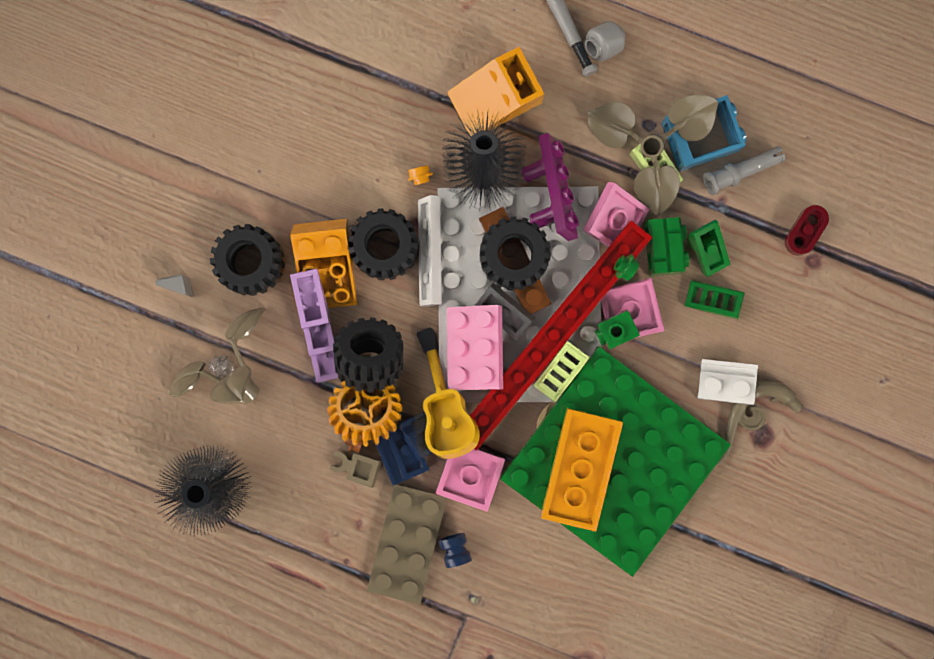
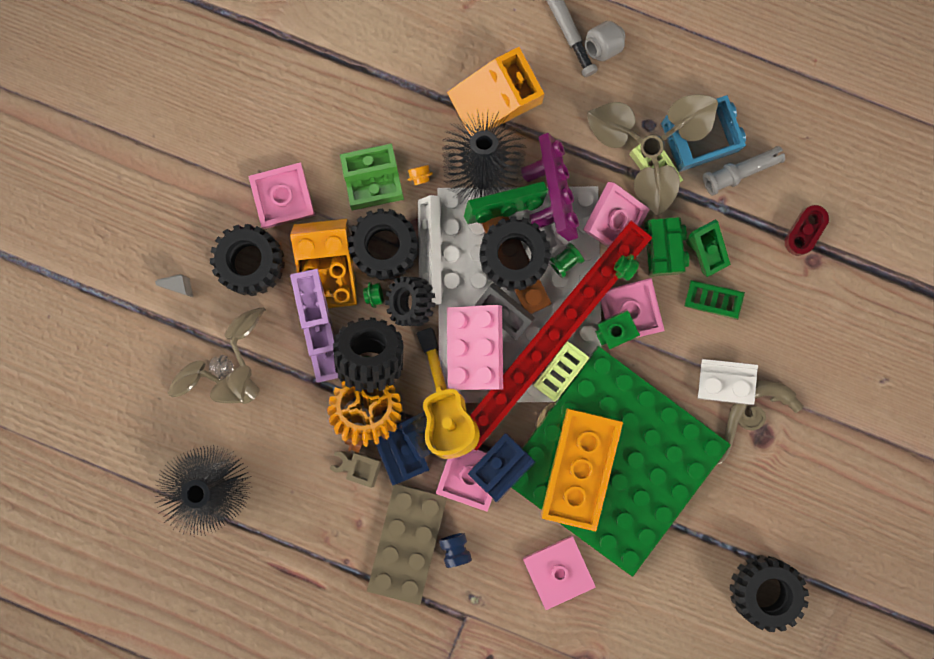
none -> bright pink plate [248,162,315,229]
none -> bright green slope [340,143,404,211]
none -> green plate [363,282,384,308]
none -> black tyre [385,276,436,326]
none -> green plate [464,181,548,225]
none -> dark blue plate [468,433,536,502]
none -> bright pink plate [523,535,596,610]
none -> green bush [549,243,584,278]
none -> black tyre [730,555,809,632]

